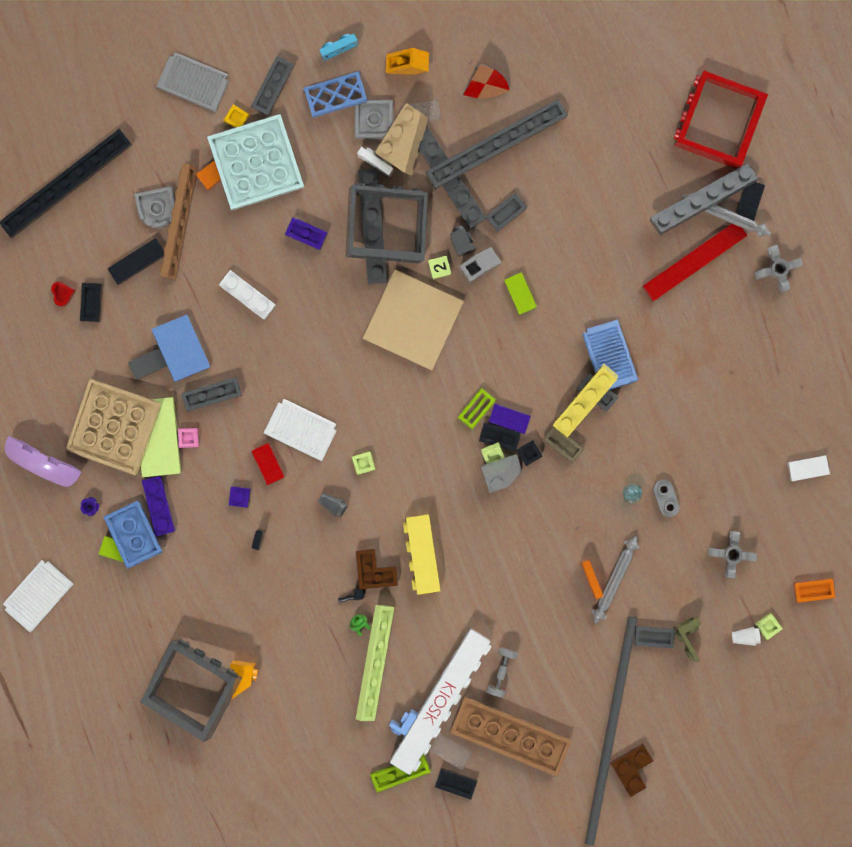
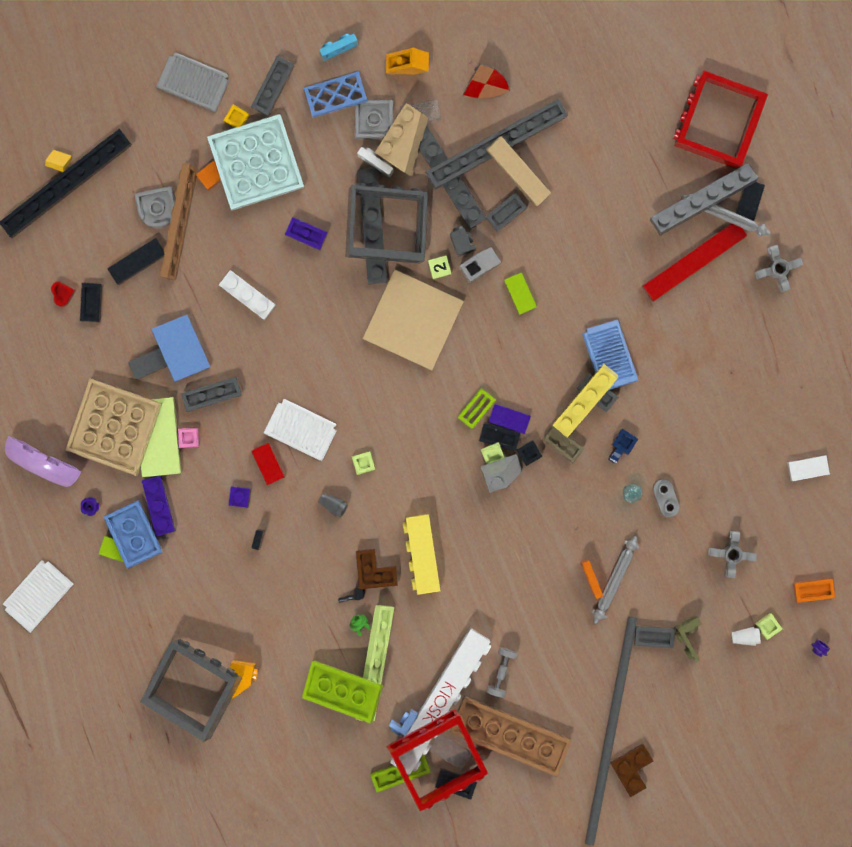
none -> yellow tile [45,150,71,172]
none -> lime plate [302,661,383,723]
none -> red window [386,709,488,812]
none -> tan tile [486,136,551,206]
none -> dark blue plate [608,429,638,464]
none -> dark purple plate [811,639,830,657]

